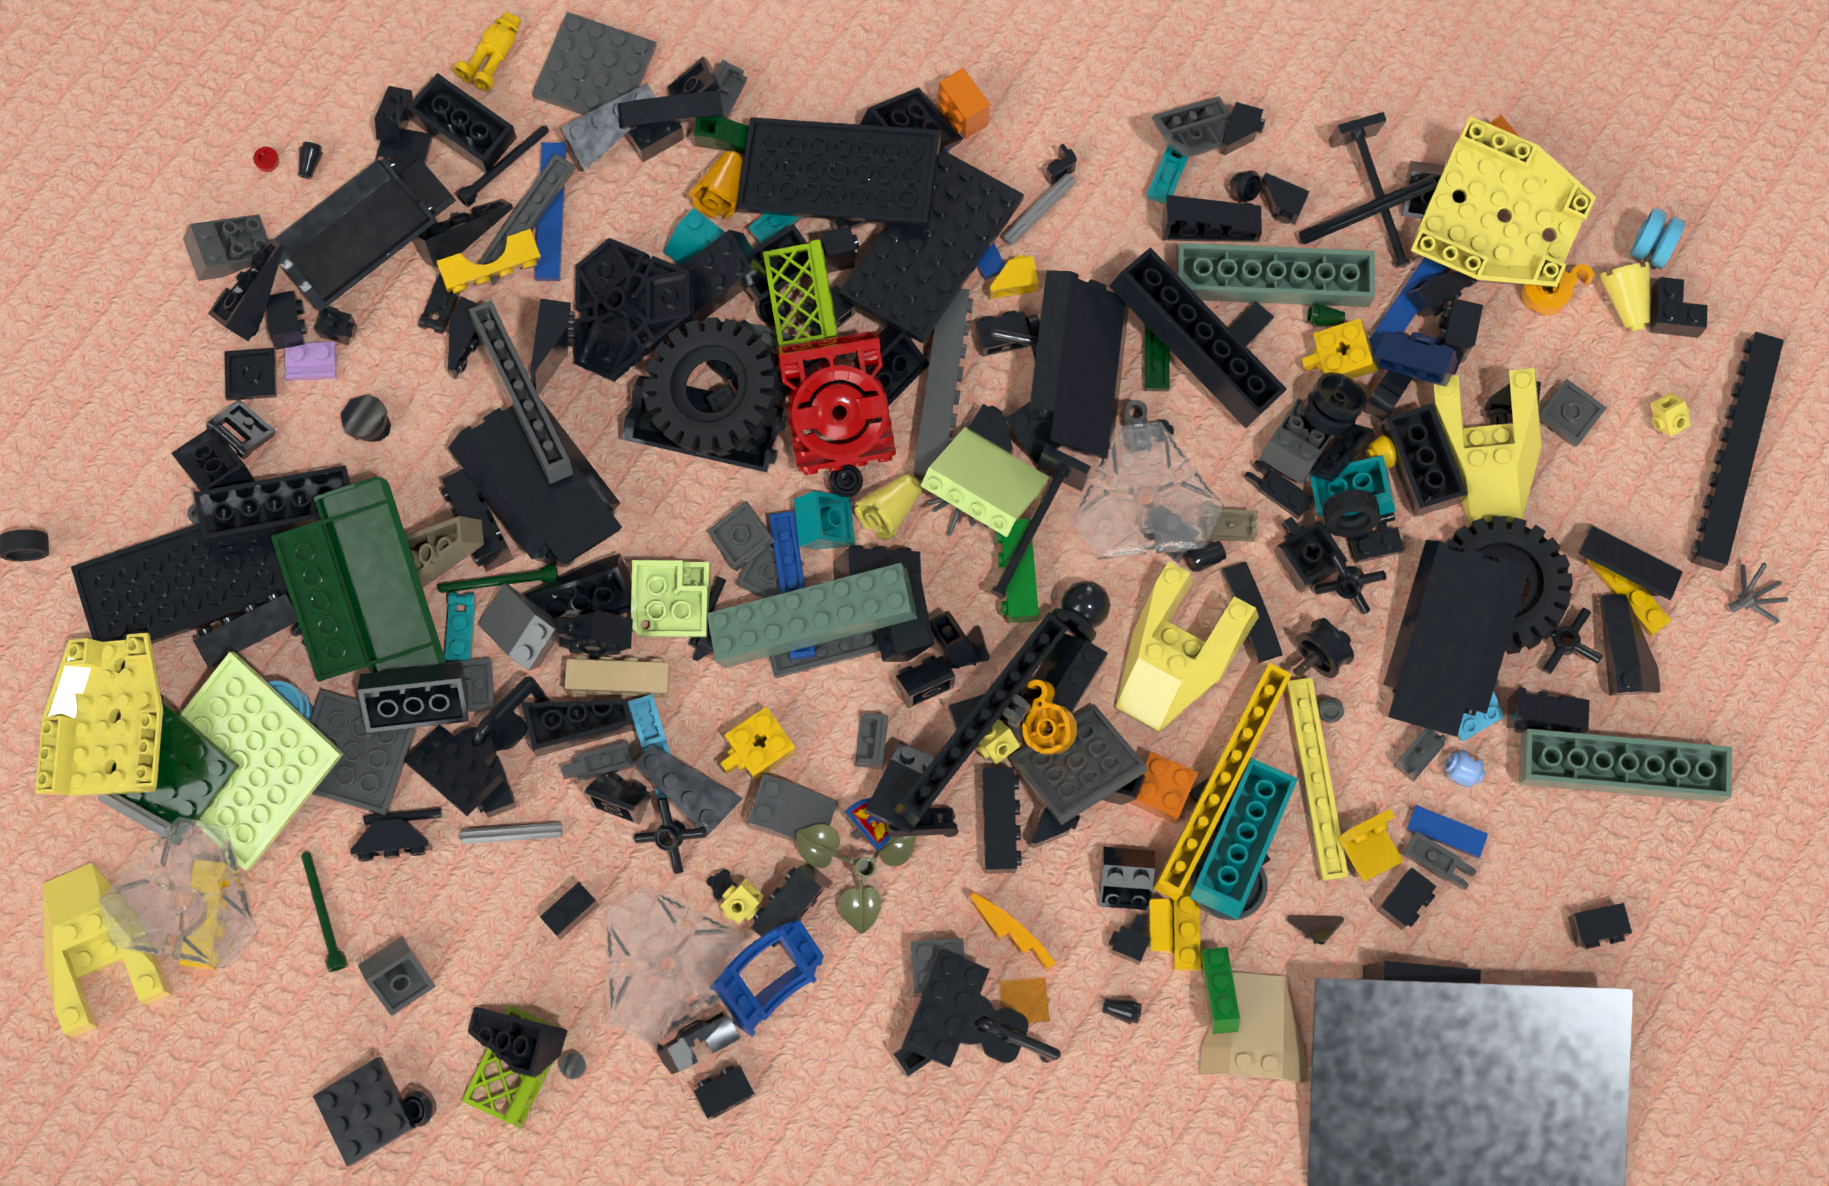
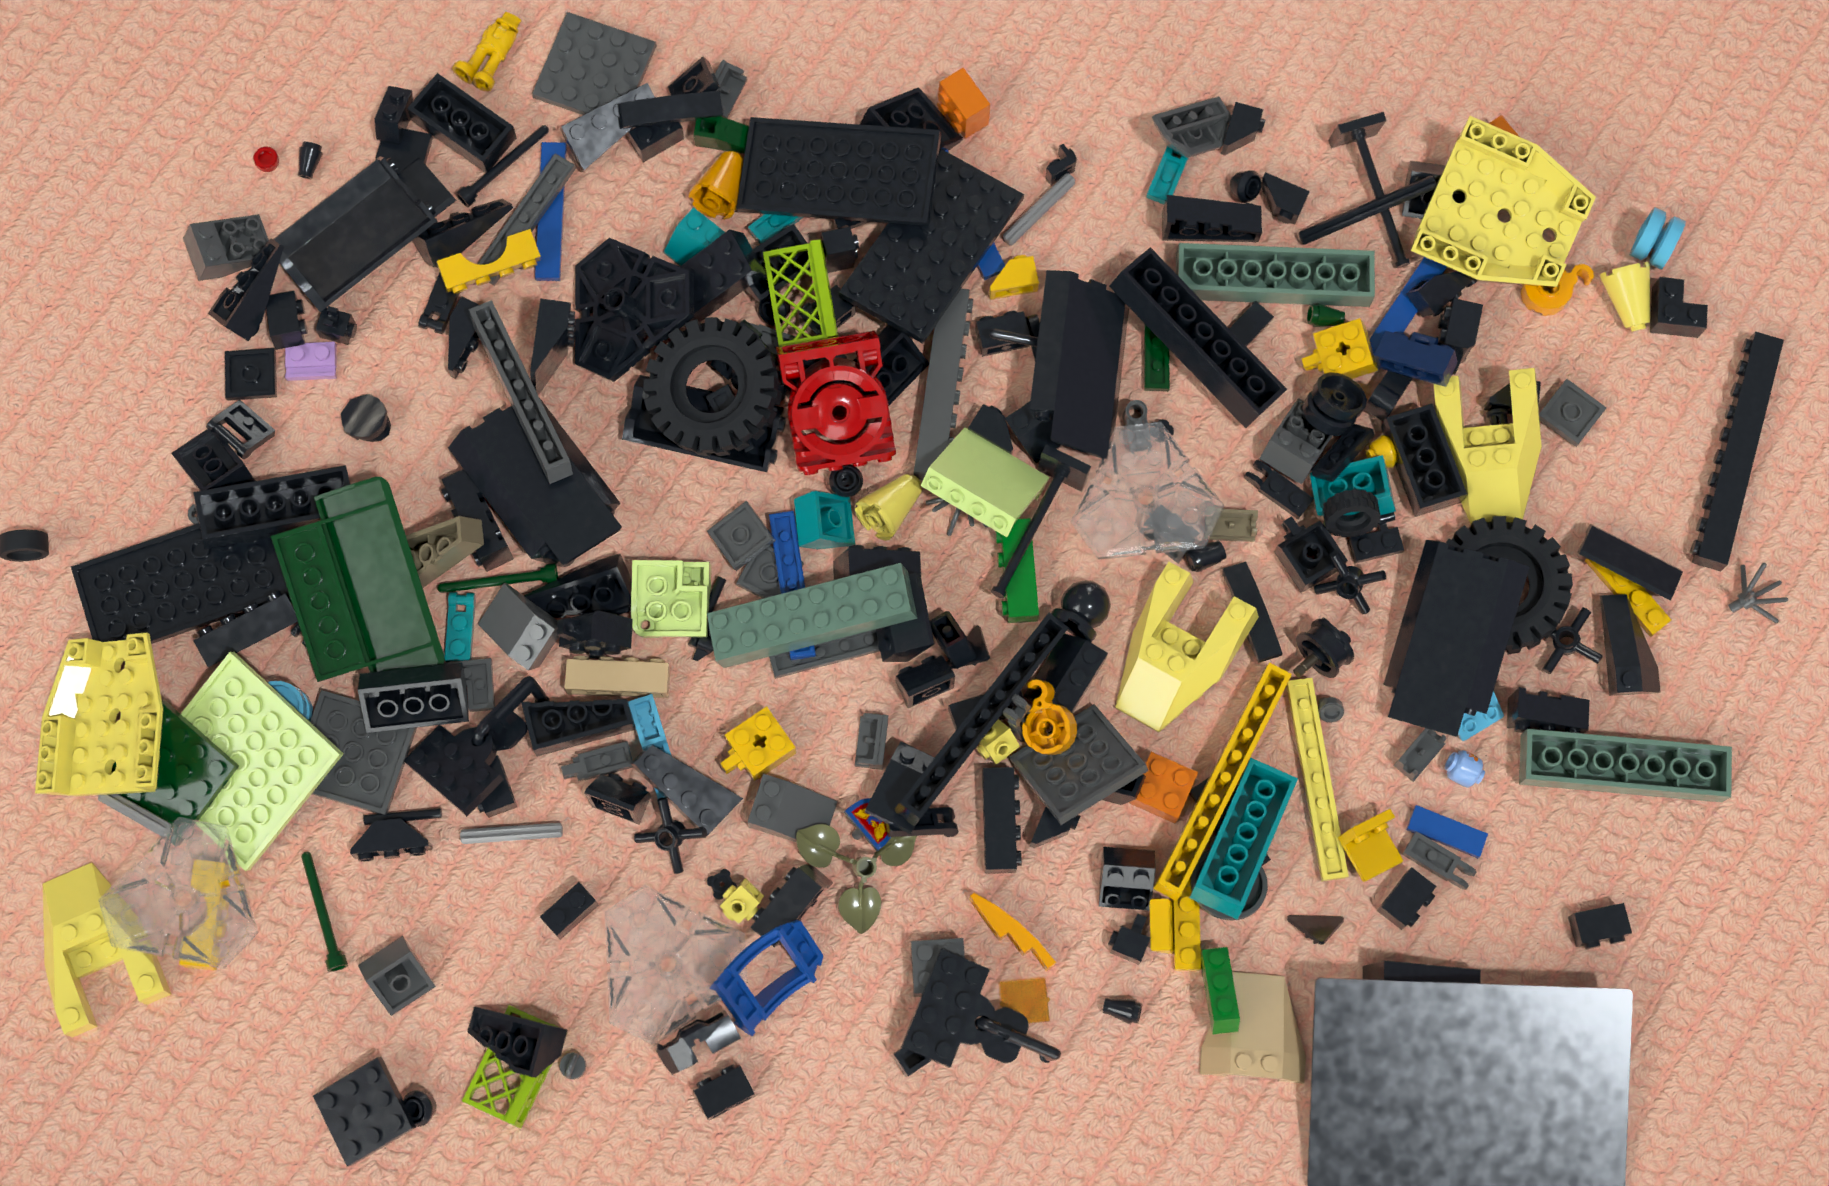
light yellow brick [1650,392,1691,437] -> none

